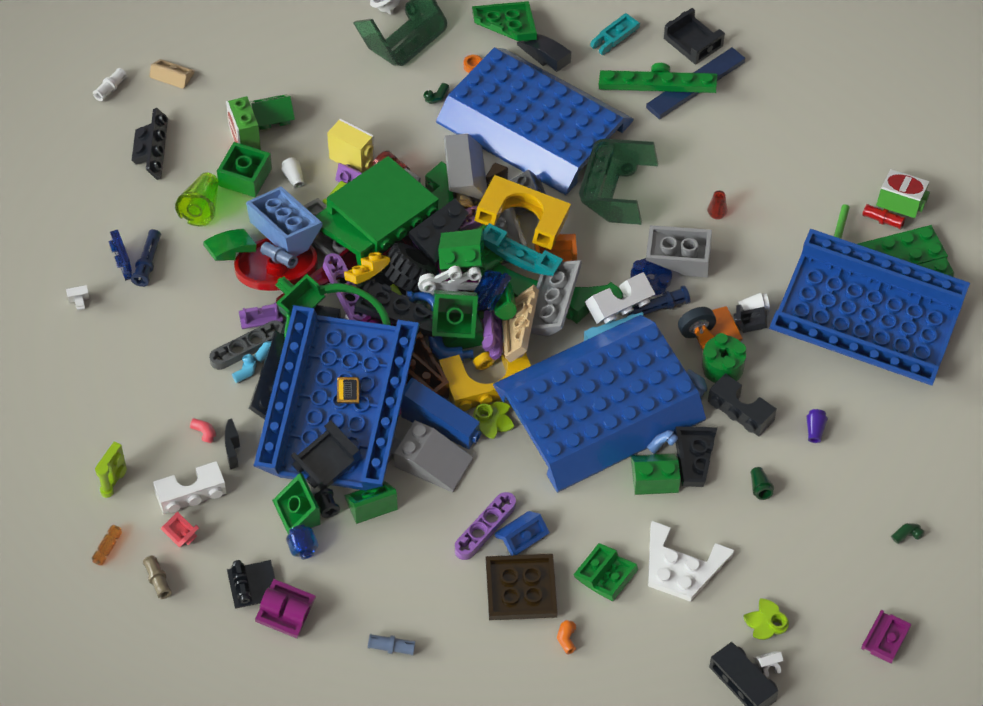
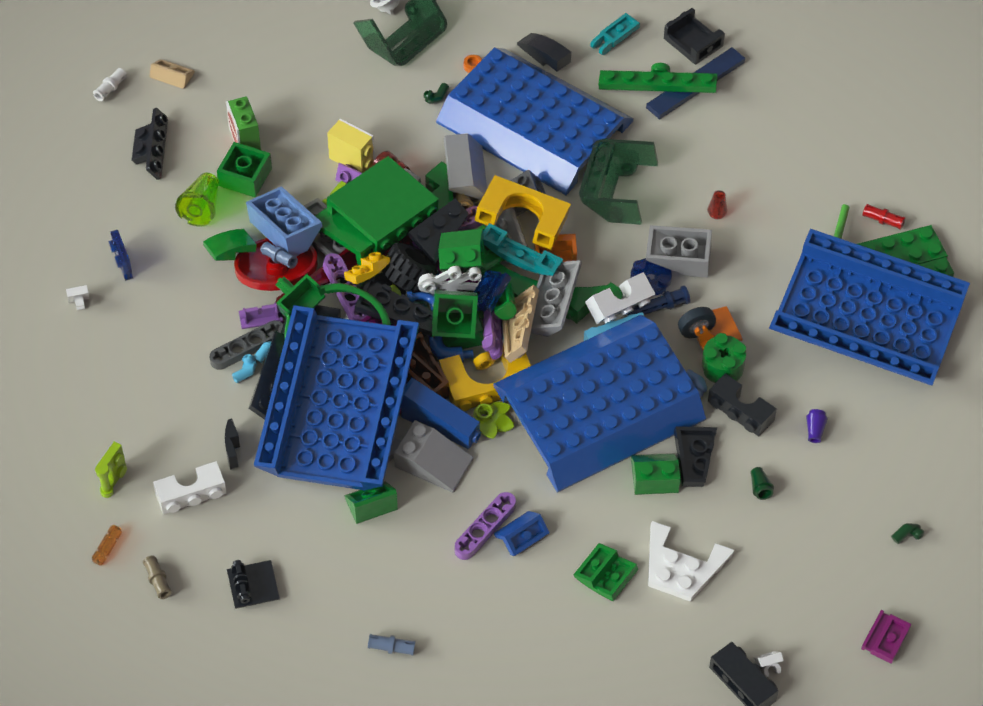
dark blue pin [131,229,161,287] -> none
coral bracket [160,511,199,547] -> none
coral arm [190,418,216,443] -> none
green slope [249,94,295,130] -> none
magenta plate [255,579,316,639] -> none
green slope [272,473,321,536] -> none
white cone [281,157,305,189] -> none
clear blue head [286,524,319,560] -> none
black panel [291,420,362,490] -> none
black bush [314,488,340,518] -> none
slope [337,377,361,404] -> none
green plate [472,1,537,41] -> none
dark brown plate [485,554,558,620] -> none
dark brown slope [486,163,508,188] -> none
orange arm [557,620,576,655] -> none
medium blue arm [647,430,678,454] -> none
black bracket [734,304,767,333] -> none
white cone [738,292,770,311] -> none
lime plate [743,598,789,640] -> none
piece [876,169,930,218] -> none

